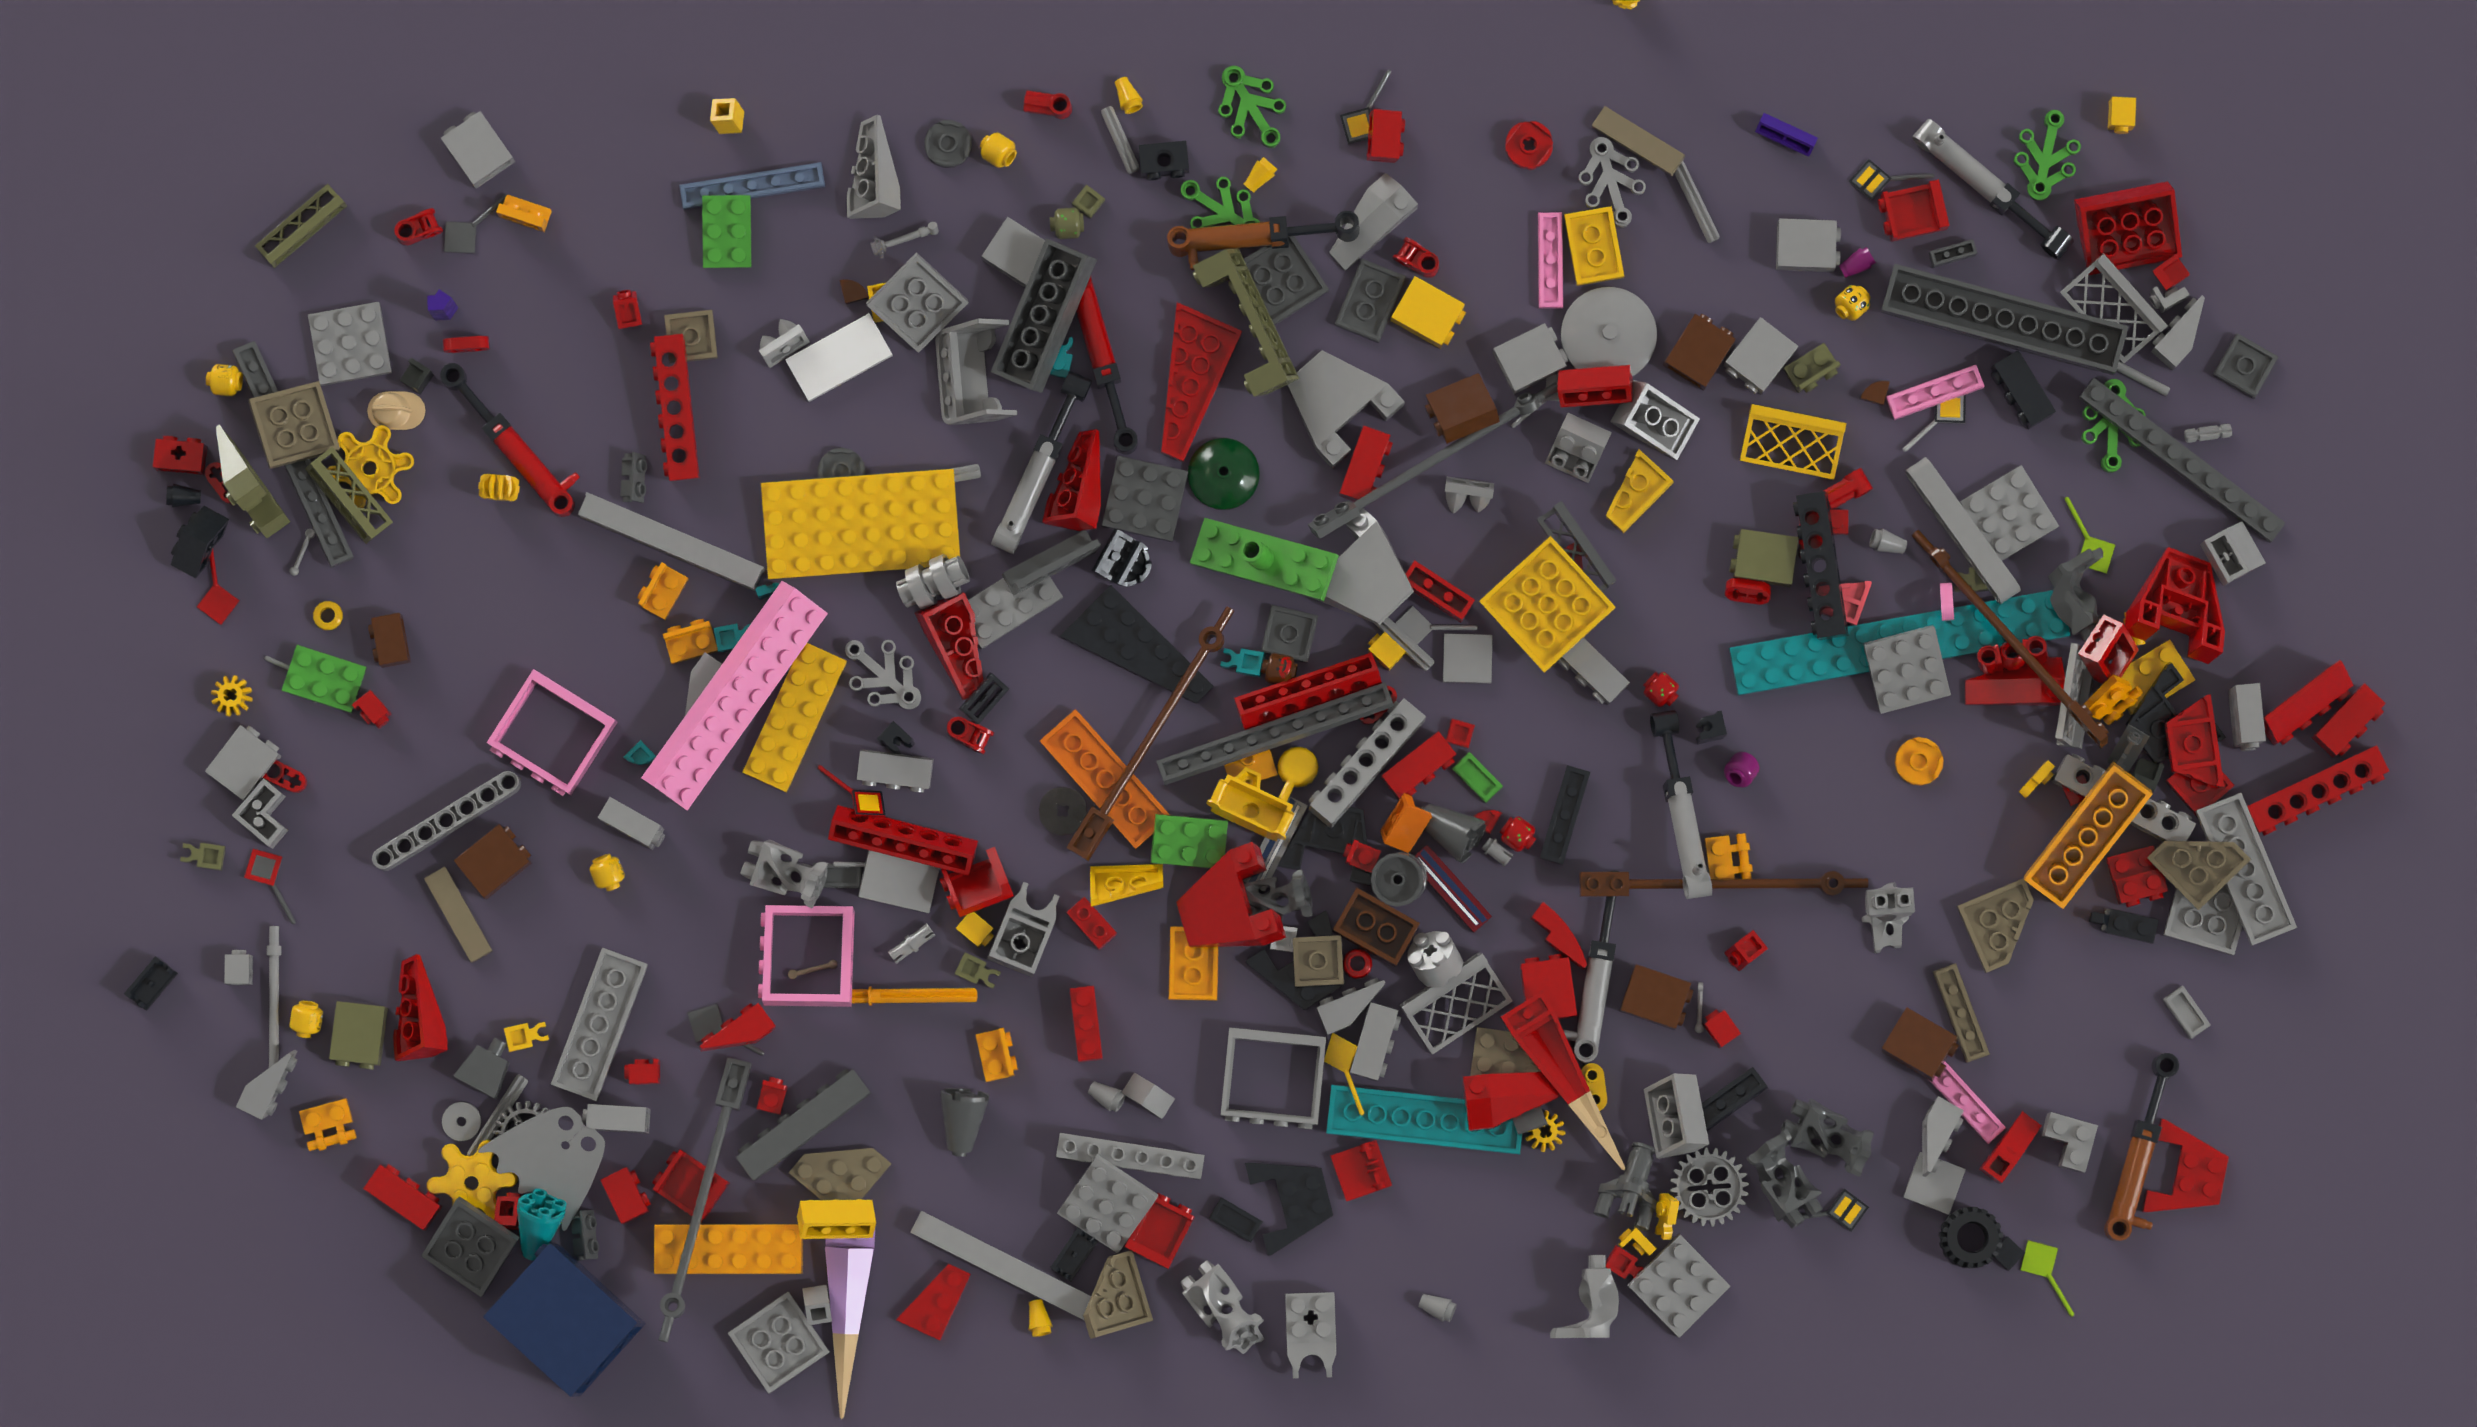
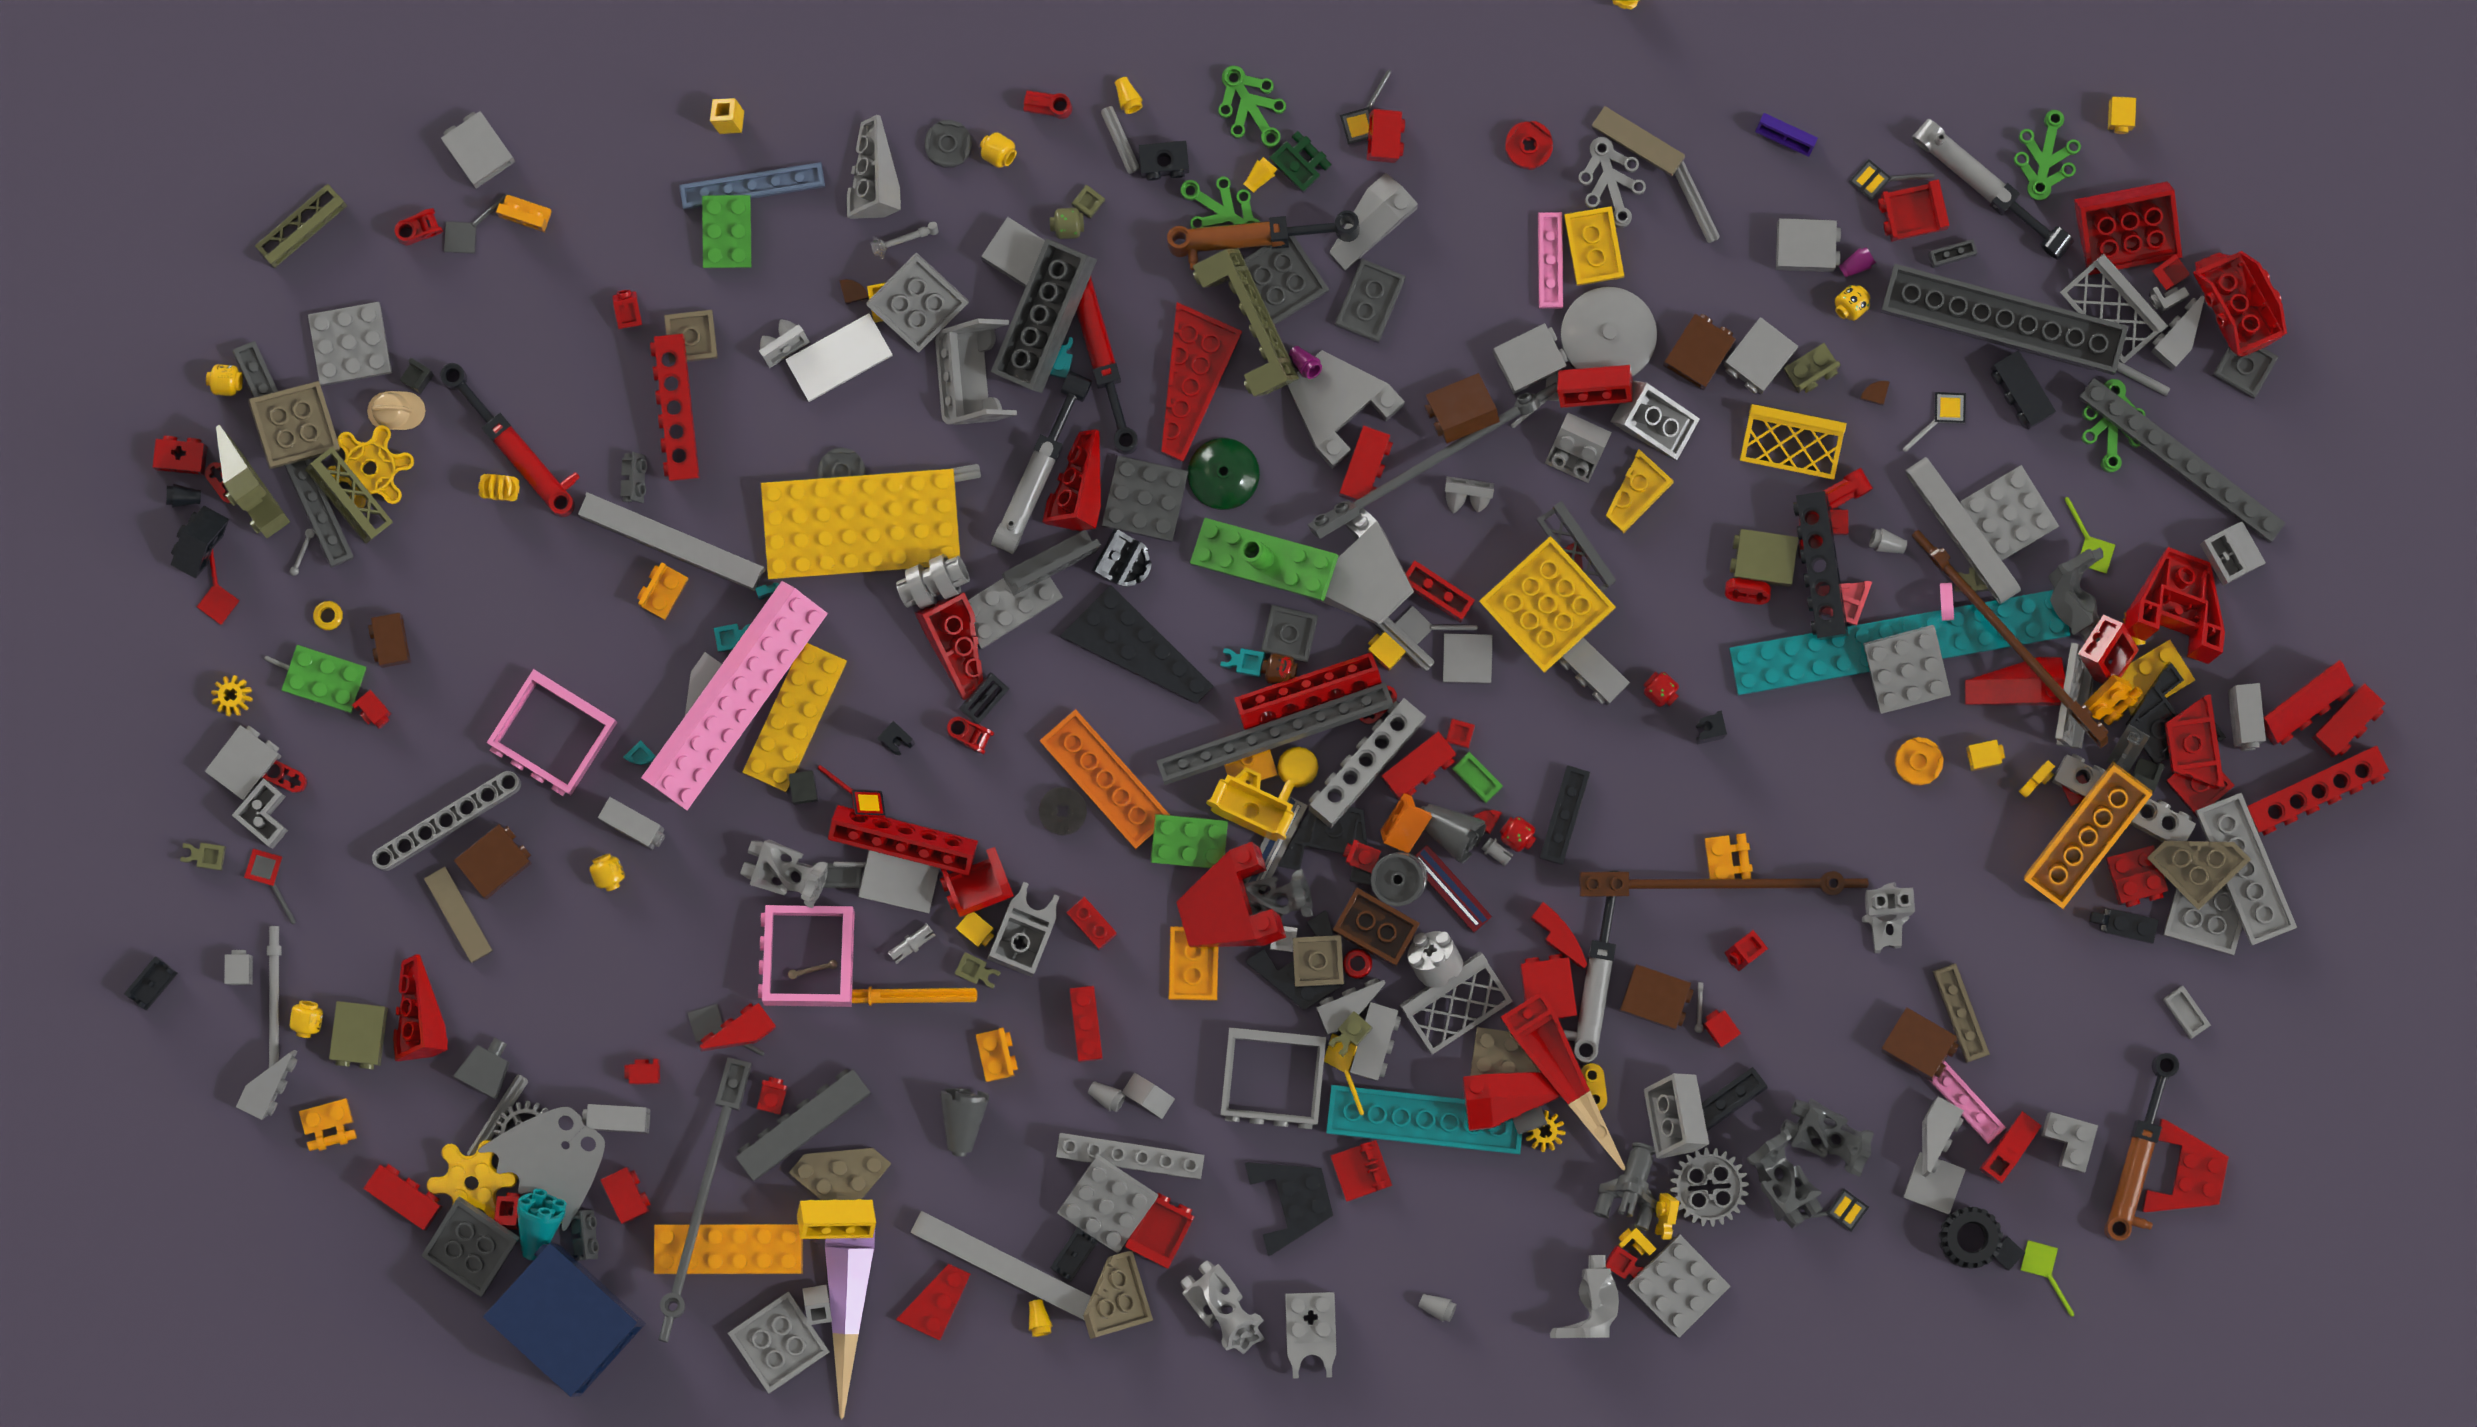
dark purple piece [427,289,459,321] -> none
light grey piece [442,1102,482,1141] -> none
red beam [443,336,489,353] -> none
yellow plate [504,1022,549,1052] -> none
light grey plate [551,948,648,1101] -> none
red panel [652,1149,730,1223] -> none
light orange bracket [663,619,718,664] -> none
light grey plant [845,640,921,710] -> none
light grey brick [857,749,934,792] -> none
reddish brown bar [1066,606,1235,861] -> none
yellow wing [1090,864,1163,907] -> none
black tile [1209,1197,1263,1243] -> none
yellow brick [1391,276,1466,349] -> none
red piece [1392,237,1439,278] -> none
light grey piece [1650,710,1712,899] -> none
magenta head [1724,752,1760,788] -> none
bright pink tile [1885,365,1985,420] -> none
dark tan plate [1957,878,2034,973] -> none
red piece [1977,636,2048,675] -> none
light grey axle [2184,424,2232,443] -> none
none -> pearl dark grey panel [789,770,818,805]
none -> dark green plate [1269,131,1332,193]
none -> magenta cone [1289,346,1322,379]
none -> olive plate [1328,1011,1373,1057]
none -> yellow brick [1966,740,2005,771]
none -> red slope [2193,251,2287,356]

